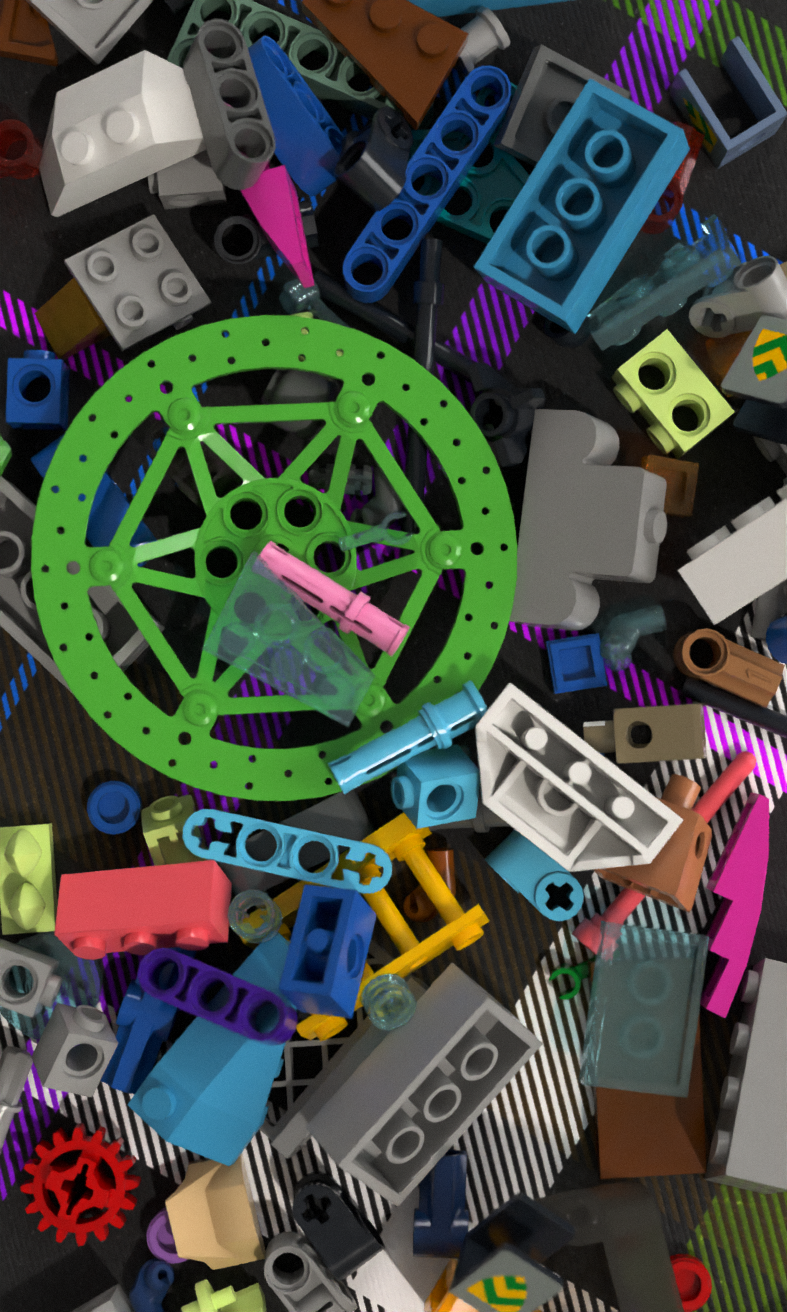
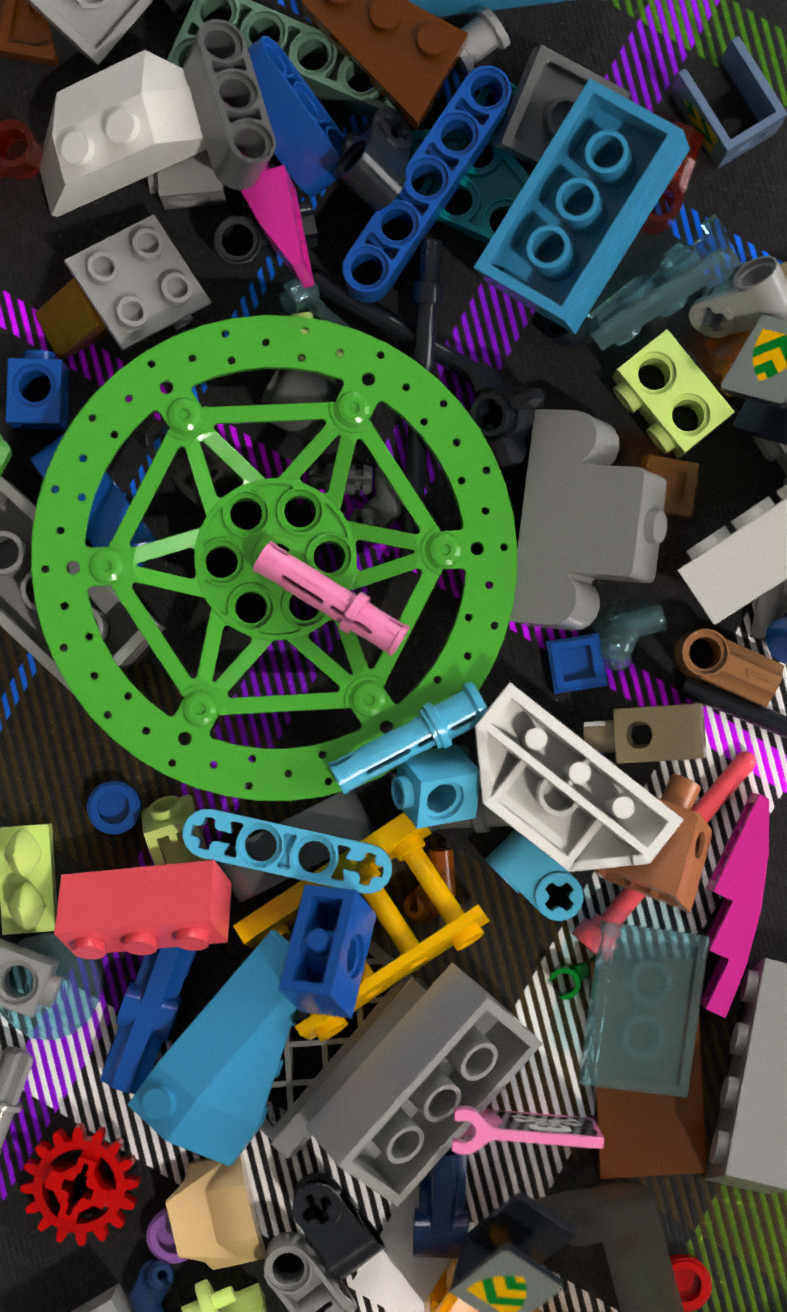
light grey brick [31,1003,118,1097] -> none
dark purple beam [138,948,297,1046] -> none
clear light blue wing [202,551,376,727] -> none
clear light blue bush [228,889,282,944] -> none
clear light blue hand [339,510,413,551] -> none
clear light blue bush [361,973,417,1030] -> none
none -> bright pink flag [451,1106,604,1155]

